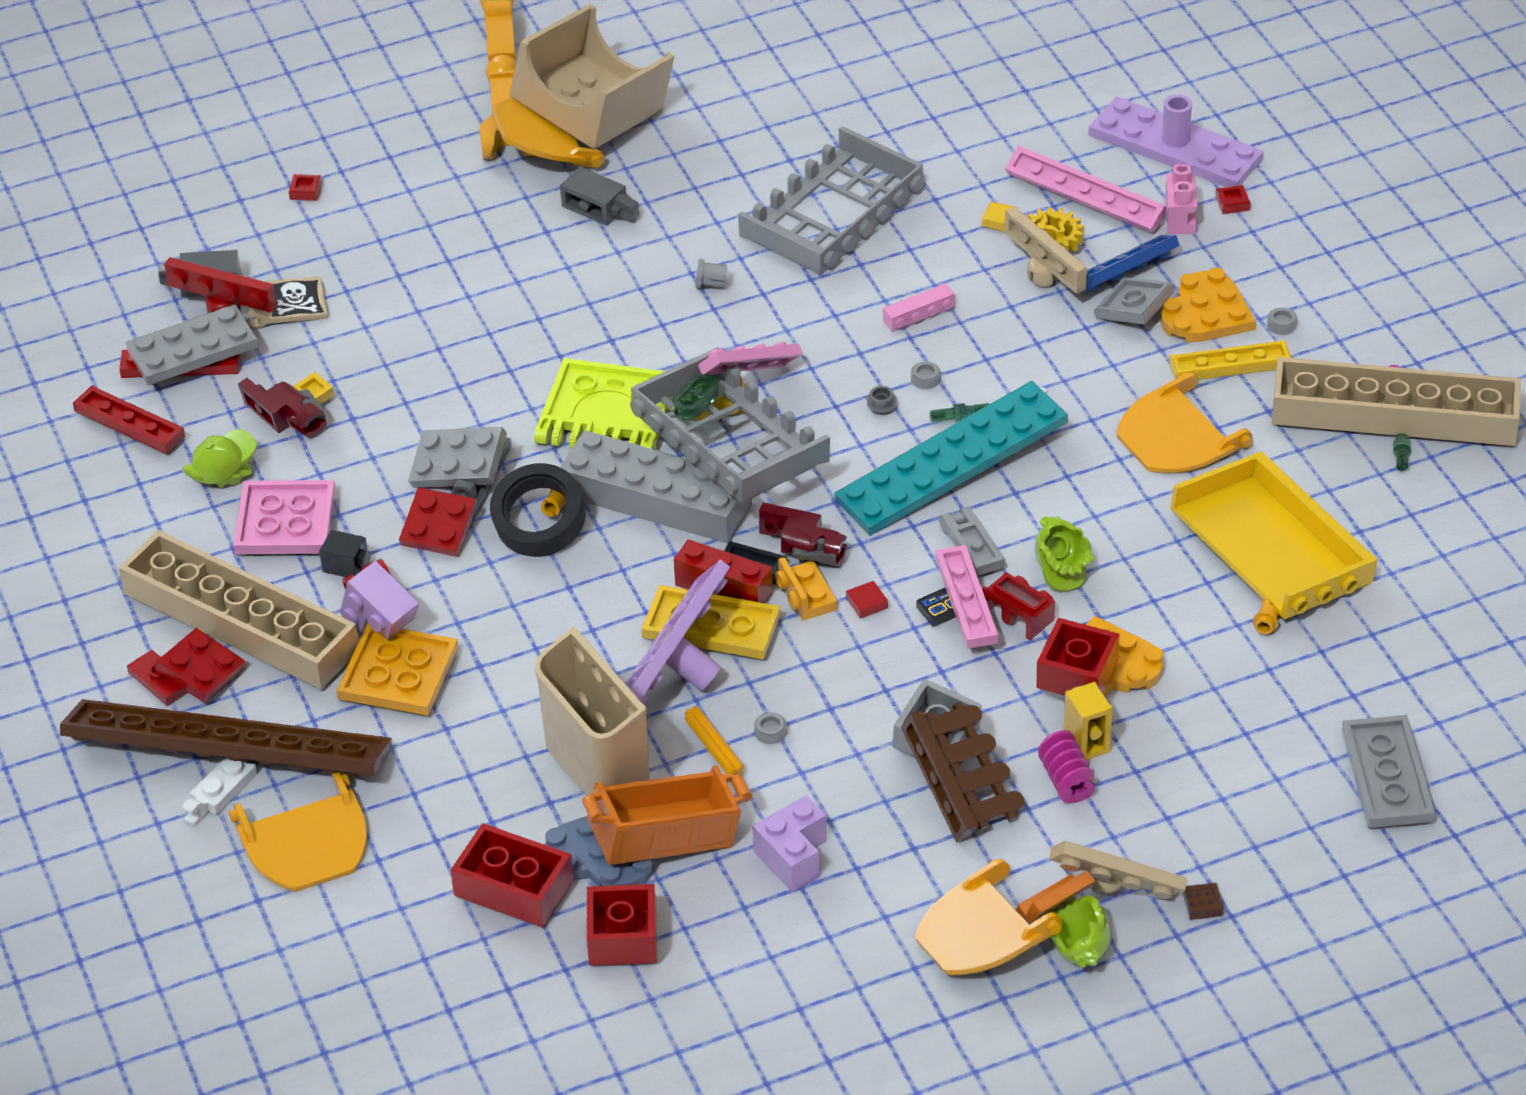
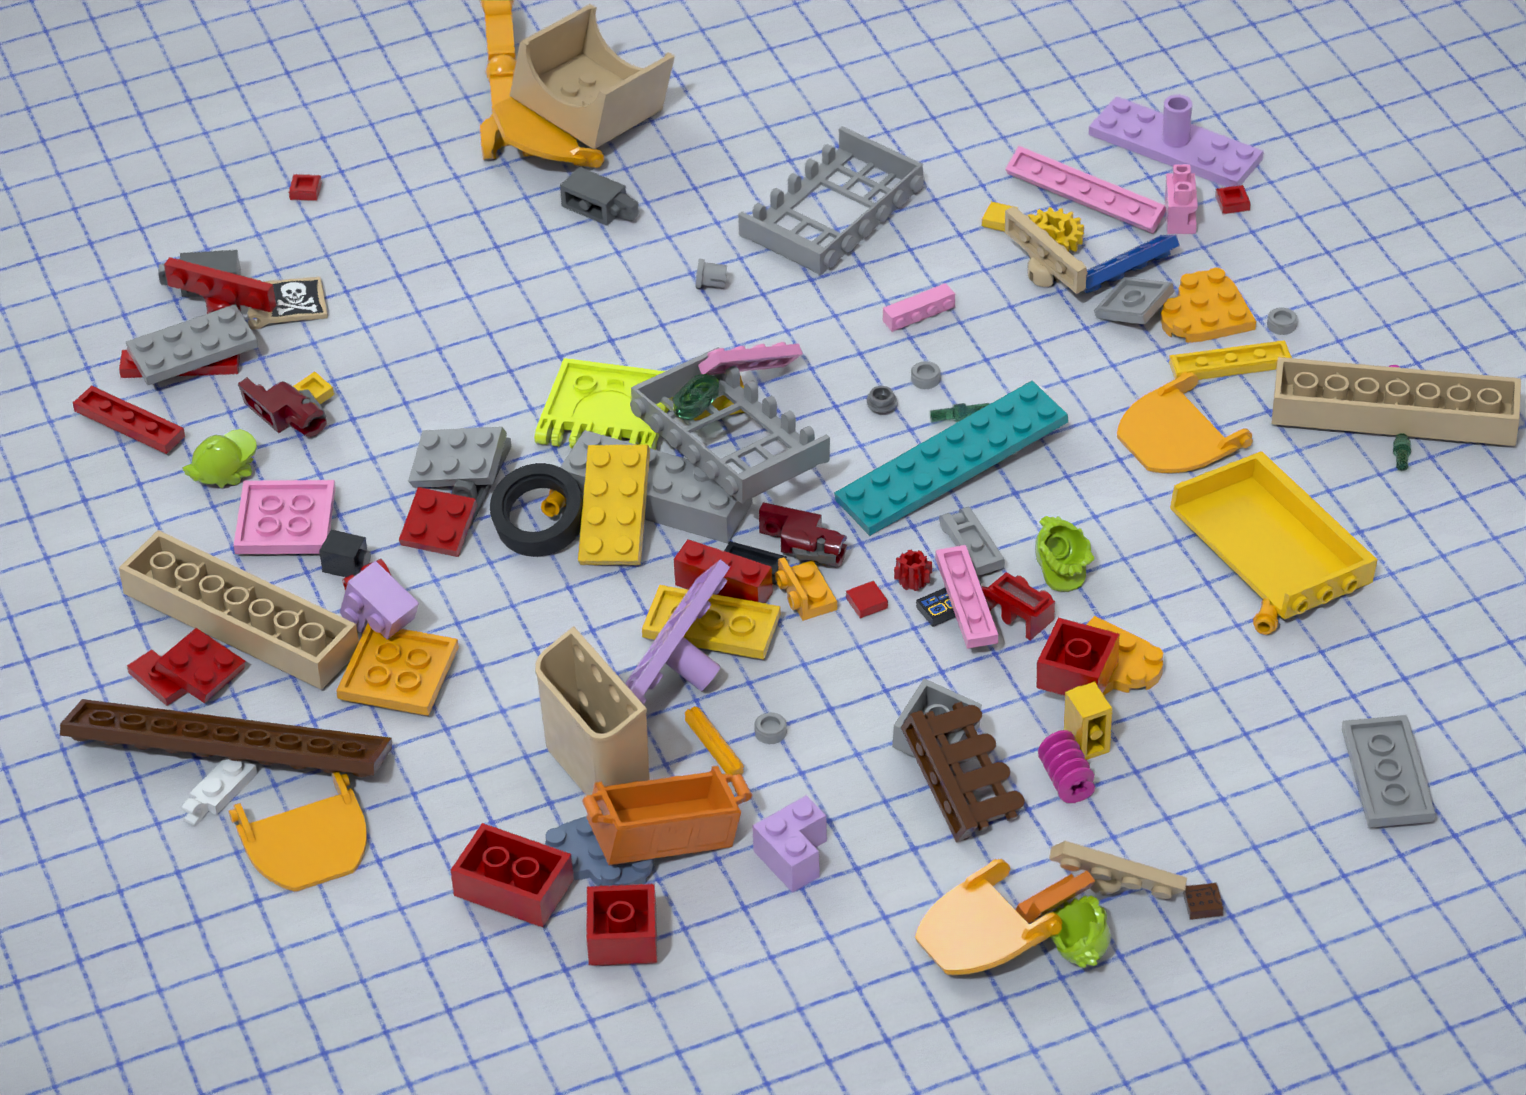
none -> yellow plate [578,444,650,565]
none -> red gear [894,549,932,591]

